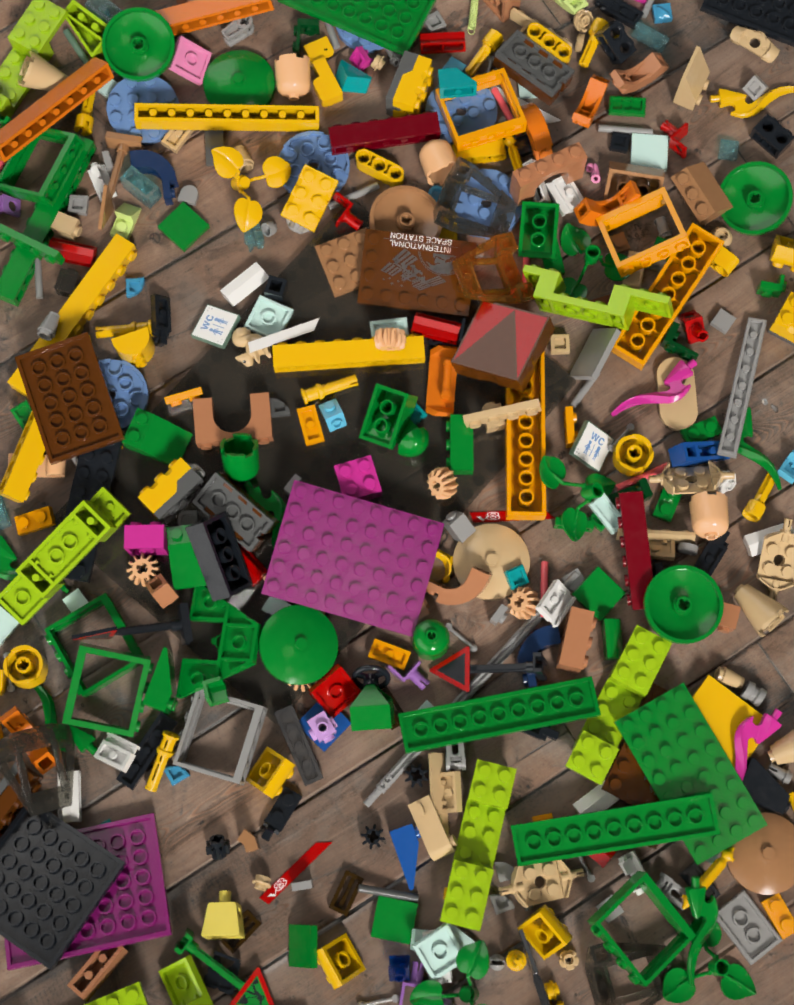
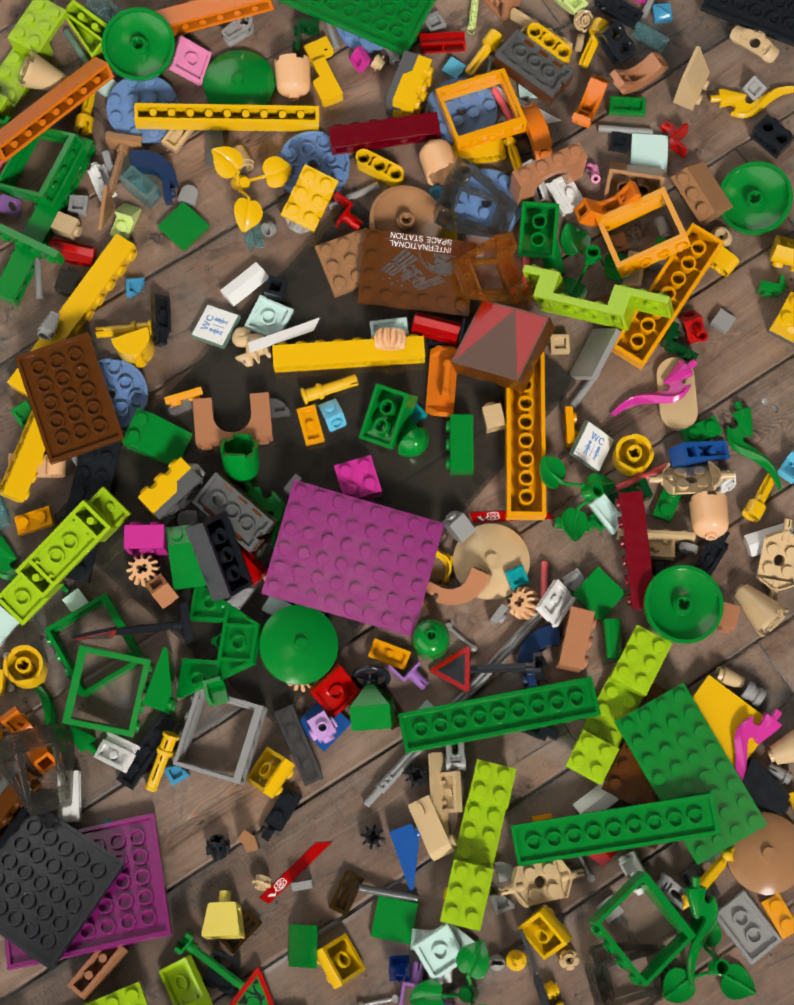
teal slope [336,60,372,94] -> none
light nougat gear [426,467,459,499] -> none
teal slope [438,67,477,99] -> none
tan plate [463,398,542,429] -> none
light grey hinge [608,423,635,452] -> none
light grey tile [717,317,767,458] -> none
clear light blue plate [718,139,739,161] -> none

